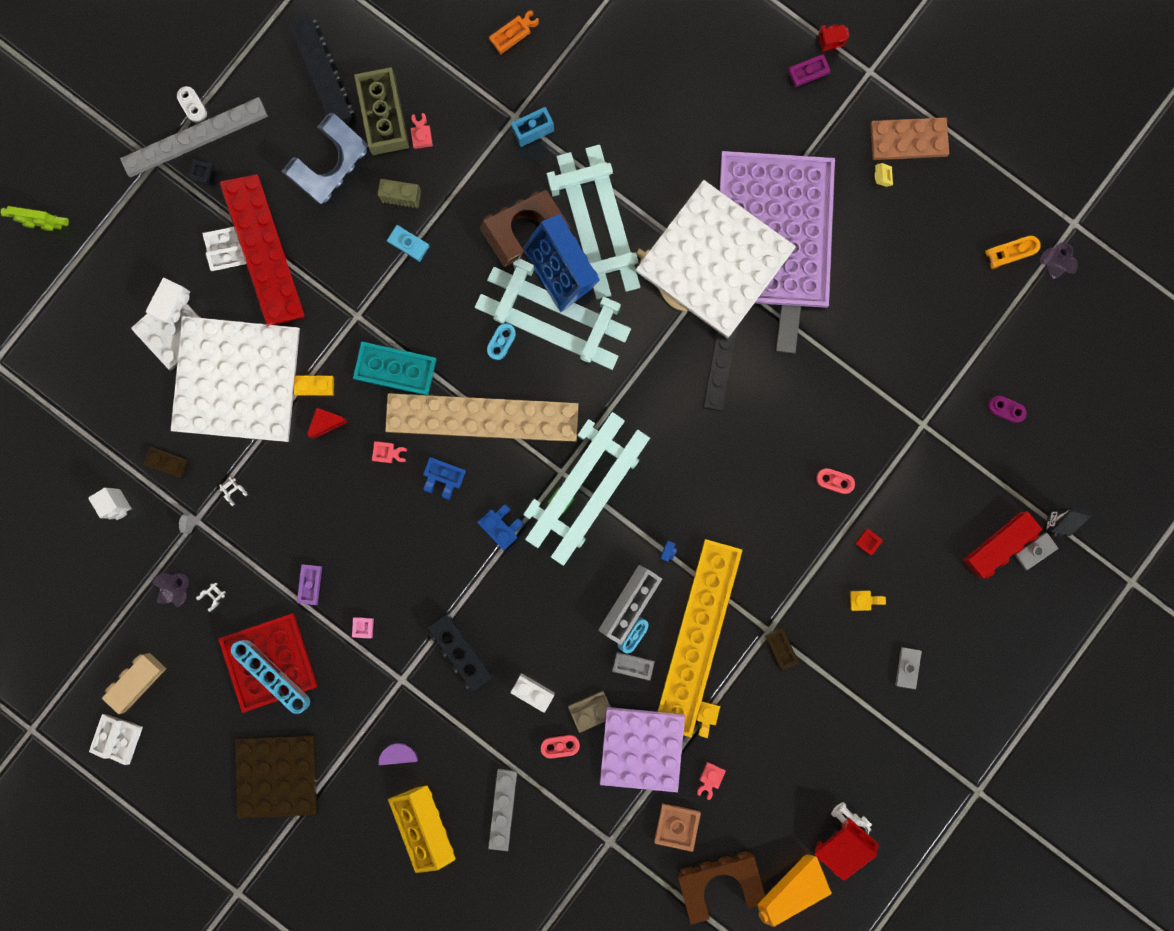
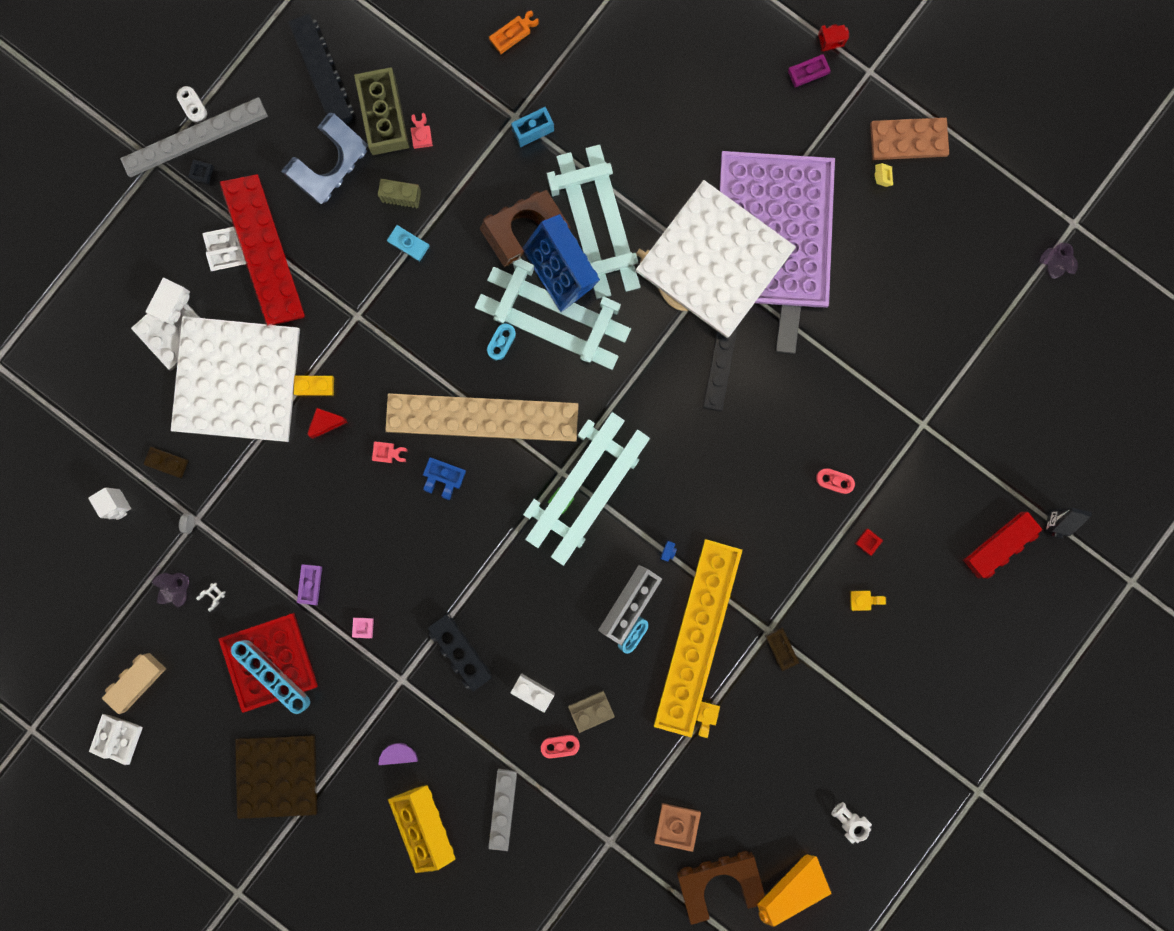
lime plate [1,206,69,231] -> none
white piece [219,477,248,506] -> none
teal plate [353,342,437,396] -> none
blue plate [477,504,524,551] -> none
lavender plate [600,707,685,792] -> none
light grey plate [612,652,655,680] -> none
coral plate [697,762,726,800] -> none
red panel [815,818,879,881] -> none
light grey plate [895,647,922,689] -> none
light orange plate [985,236,1041,269] -> none
magenta plate [988,396,1027,423] -> none
light grey plate [1014,533,1058,570] -> none

